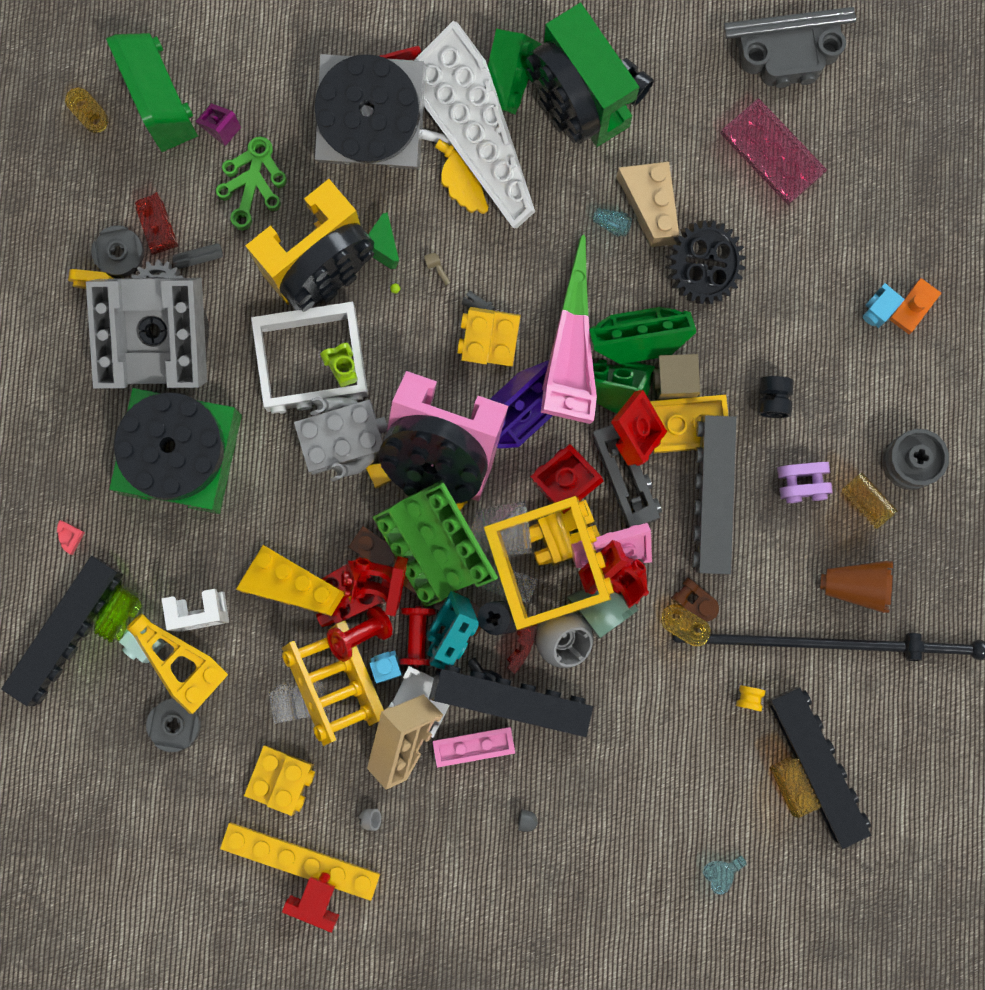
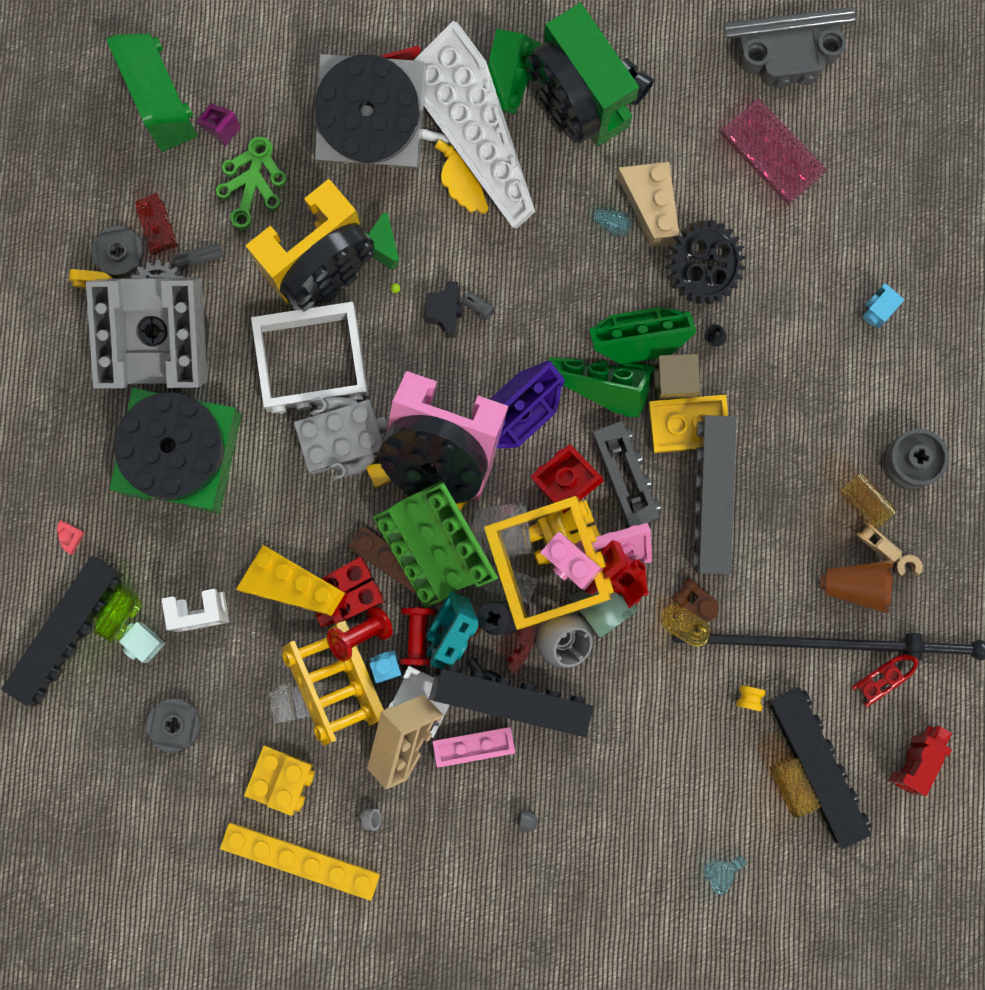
clear yellow plate [65,88,109,133] -> none
yellow plate [127,614,228,714] -> none
red piece [282,872,340,933] -> none
lime plate [320,343,358,387] -> none
red tile [341,556,408,617] -> none
dark tan hand [424,253,451,286] -> none
yellow plate [457,307,521,367] -> none
bright pink plate [541,235,597,424] -> none
red plate [611,390,667,466] -> none
black wheel [758,376,794,418] -> none
lavender brick [777,462,833,503] -> none
orange tile [889,278,941,334] -> none
none -> black brick [425,281,463,338]
none -> bright pink brick [540,532,603,590]
none -> black hinge [704,324,727,347]
none -> red piece [851,655,919,708]
none -> tan piece [856,522,923,577]
none -> red hips [888,725,952,796]

